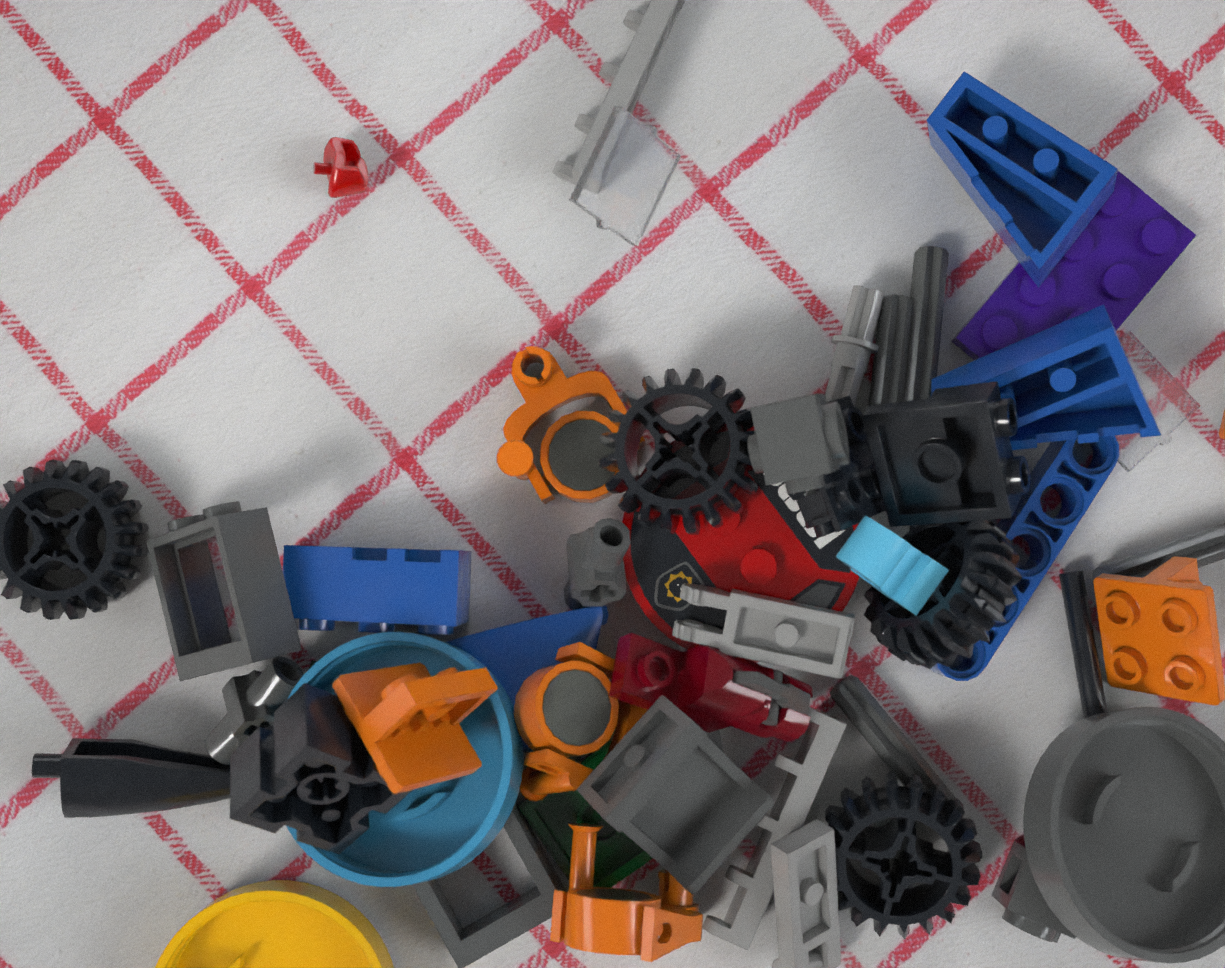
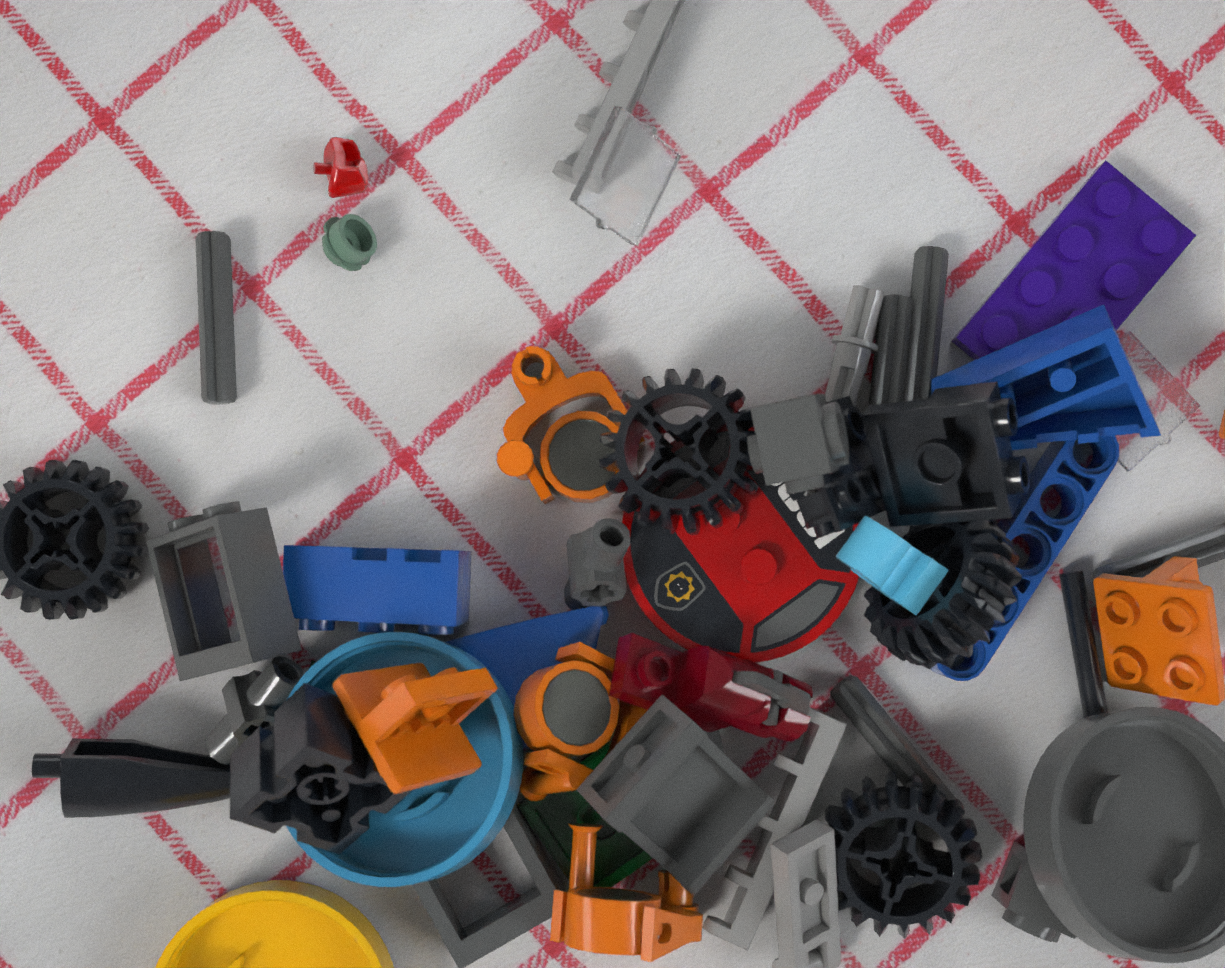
light grey hinge [672,583,855,679] -> none
blue wedge [926,71,1118,288] -> none
none -> dark grey axle [195,231,237,405]
none -> sand green plate [322,214,377,271]

